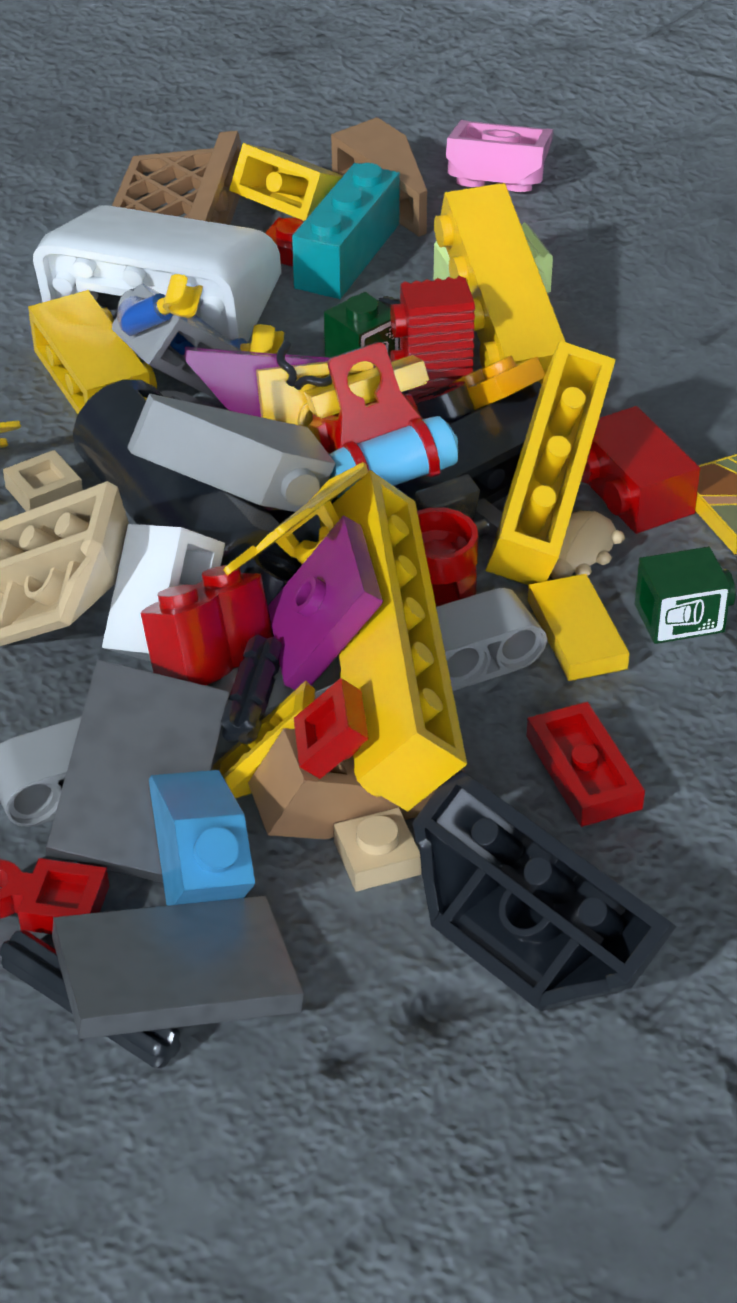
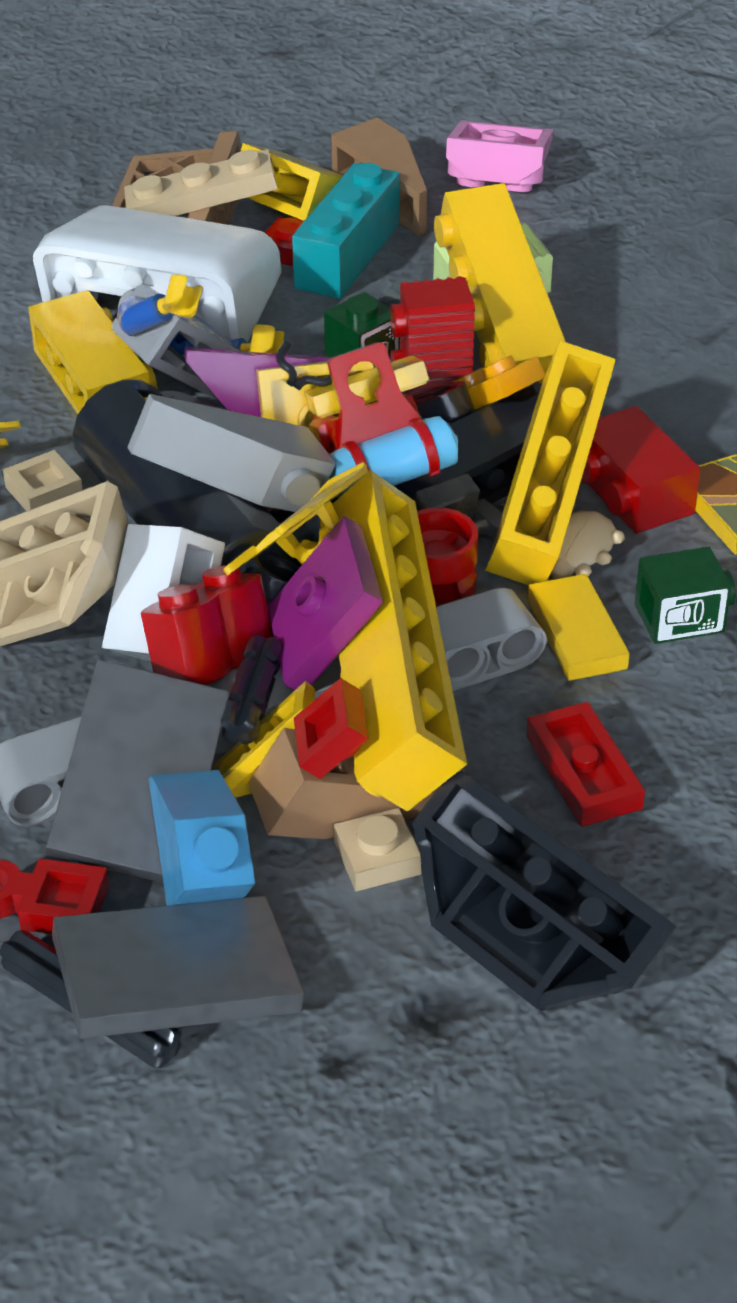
none -> tan plate [124,149,278,216]

